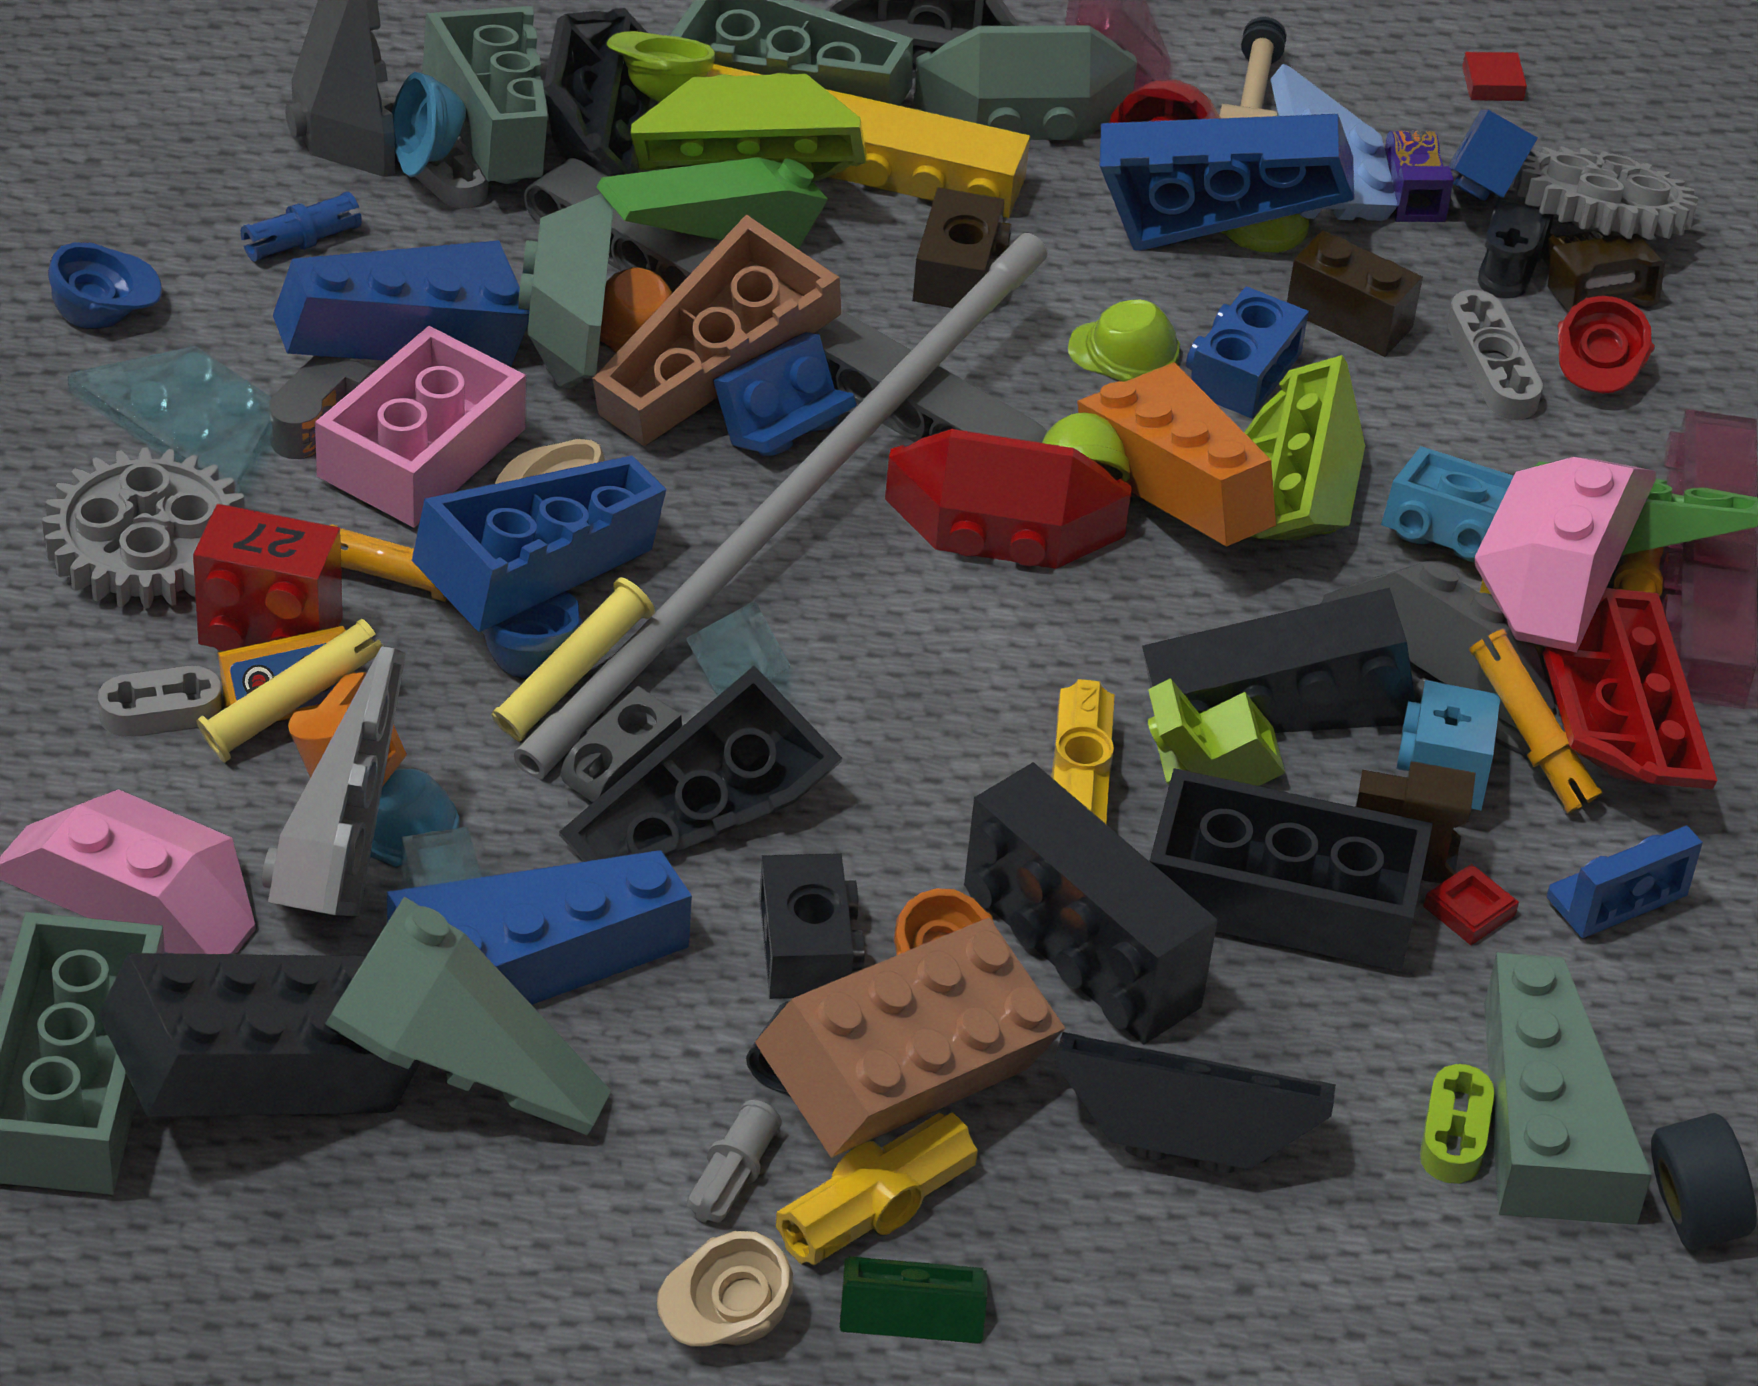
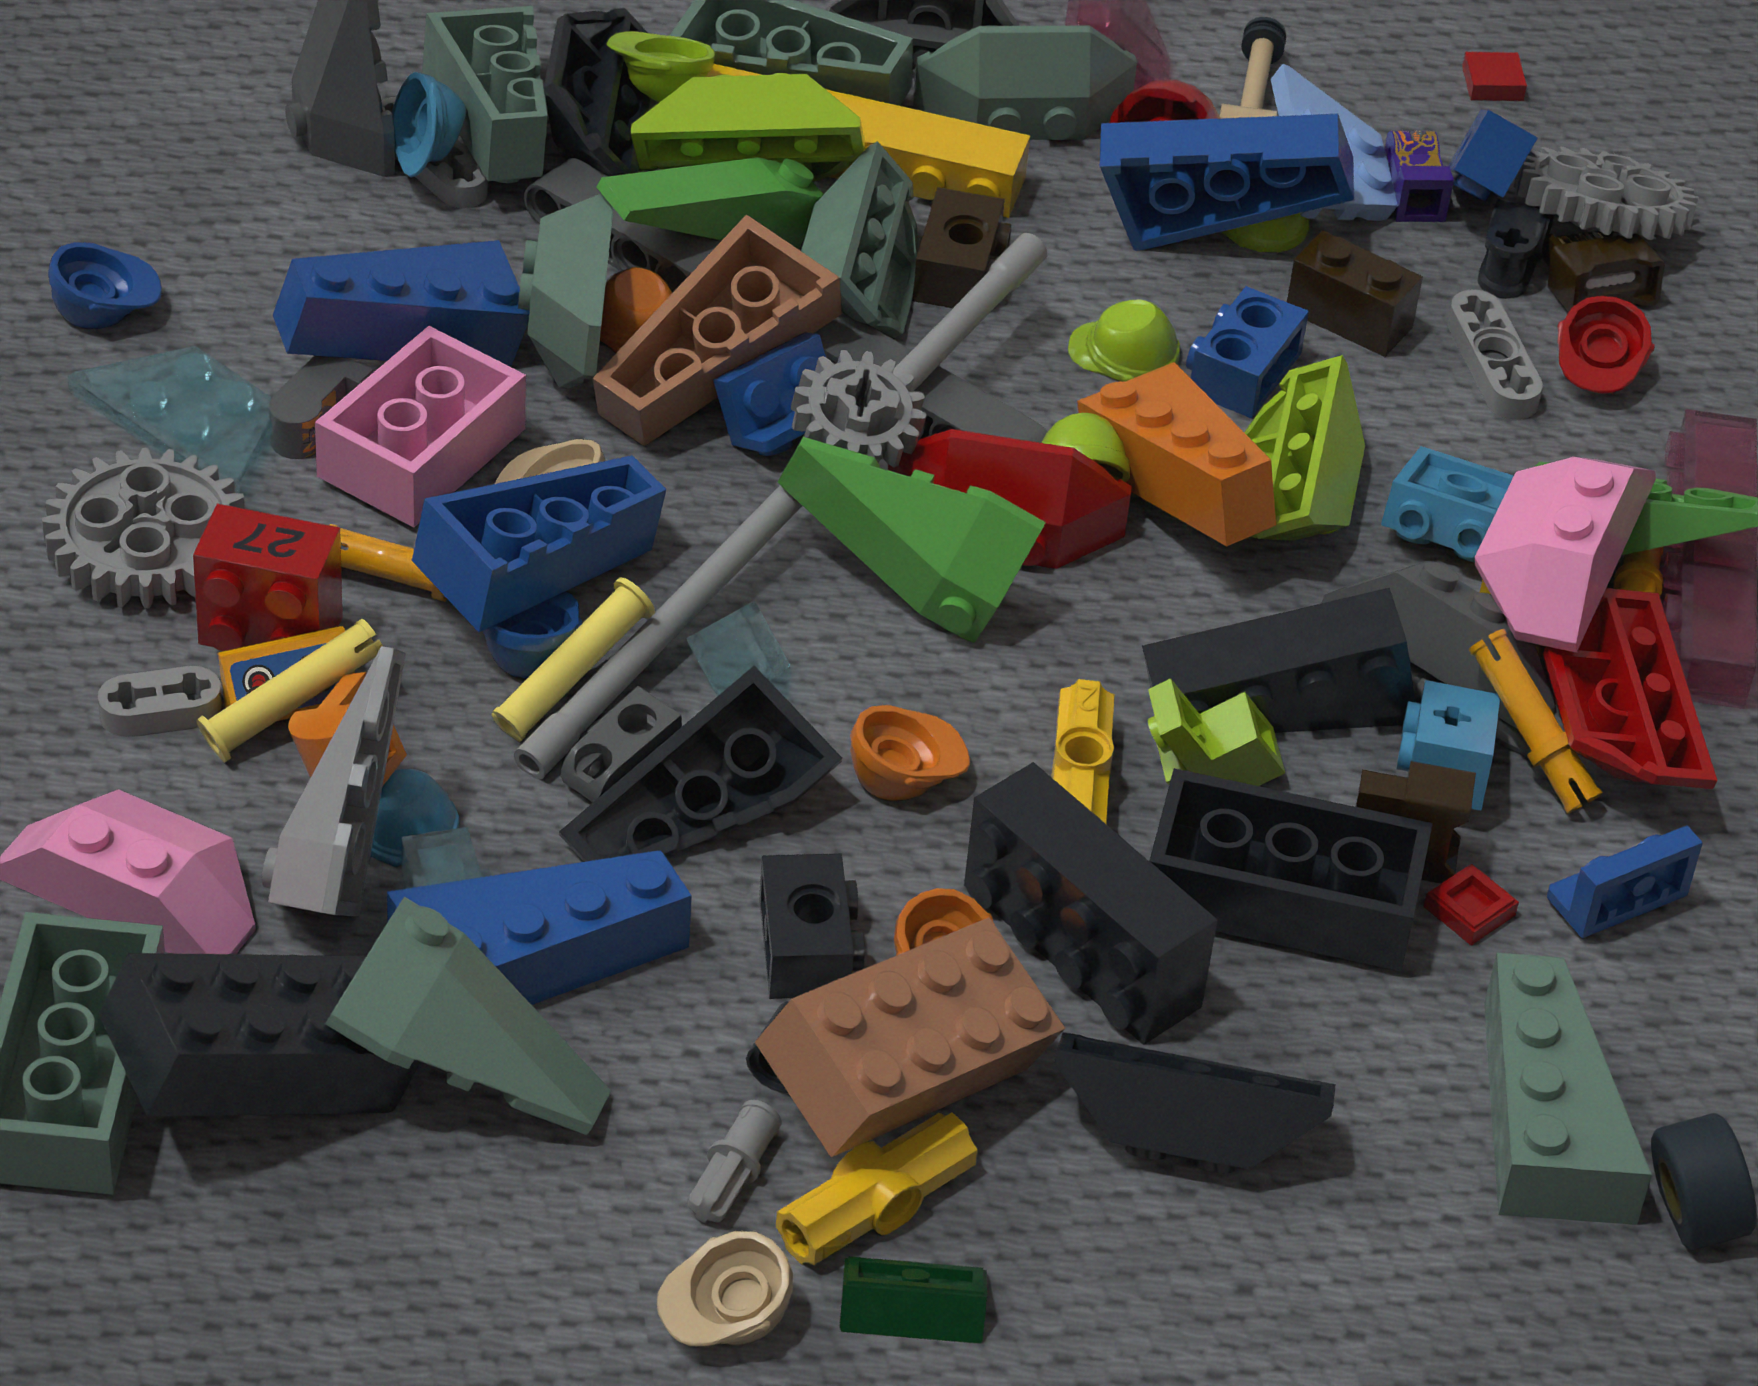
blue pin [240,192,362,262] -> none
lime beam [1420,1064,1494,1184] -> none
none -> bright green wedge [777,437,1045,643]
none -> light grey gear [791,350,926,467]
none -> sand green wedge [801,141,919,339]
none -> orange hat [850,705,970,801]

